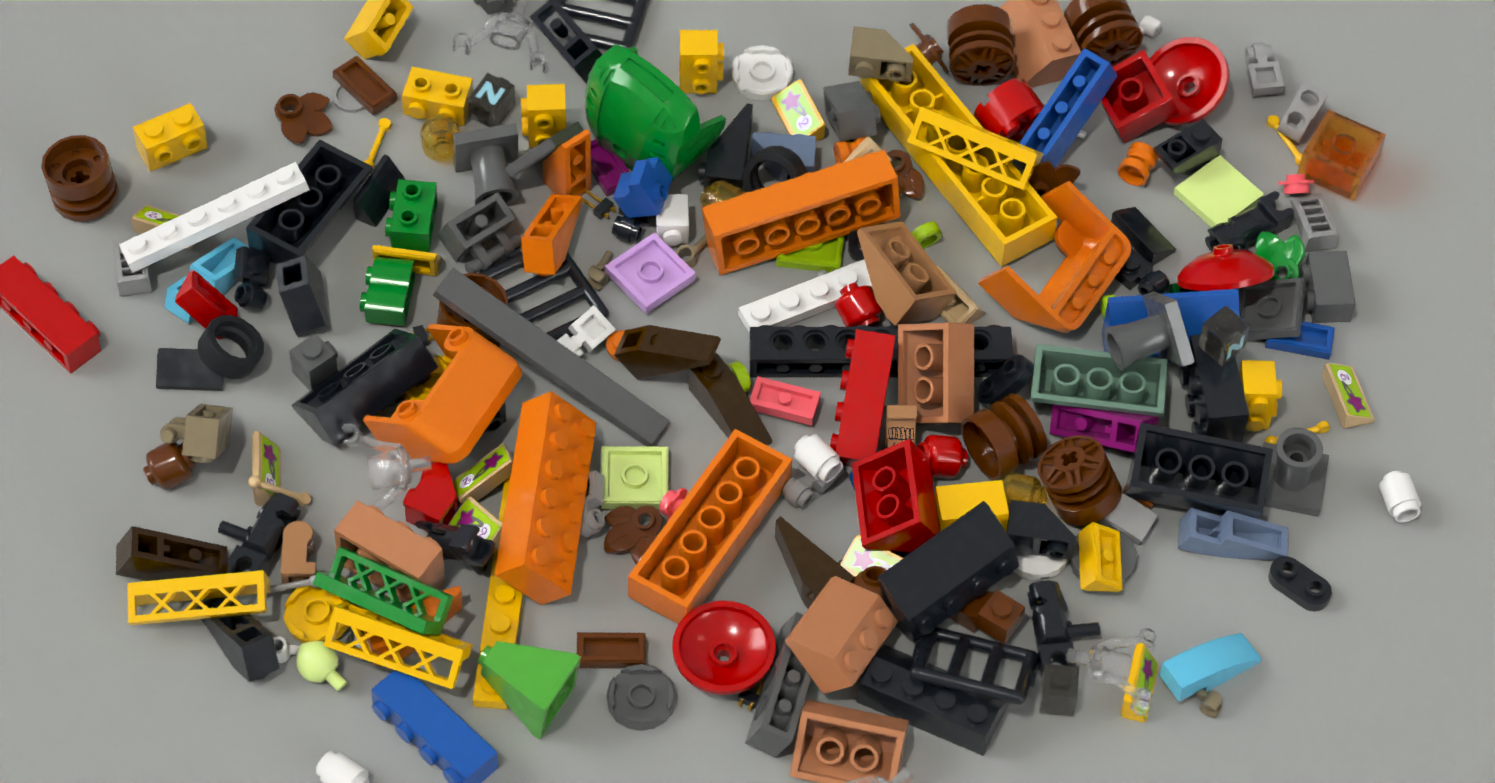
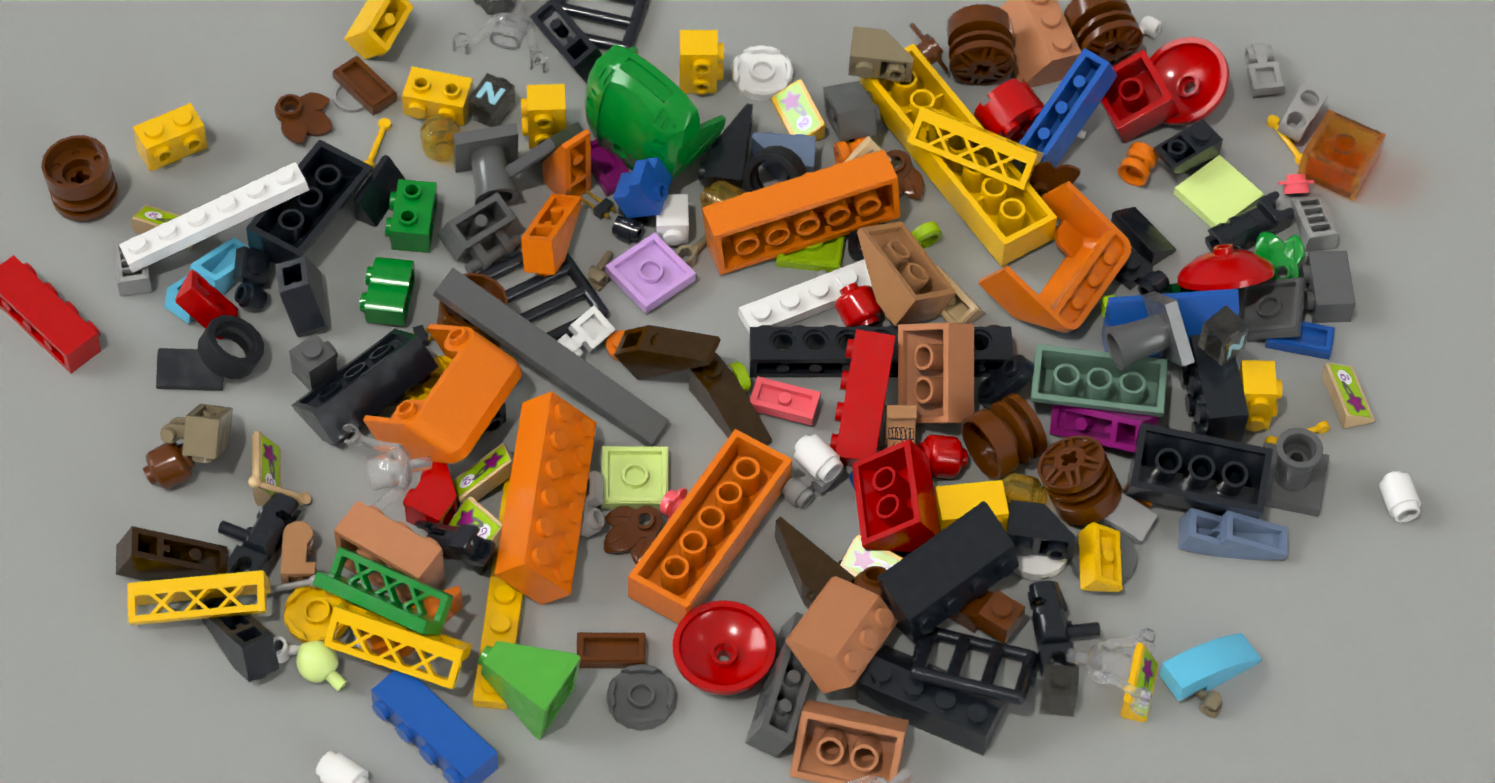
yellow slope [372,245,441,276] -> none
black piece [737,678,765,711] -> none
black plate [1268,557,1332,612] -> none

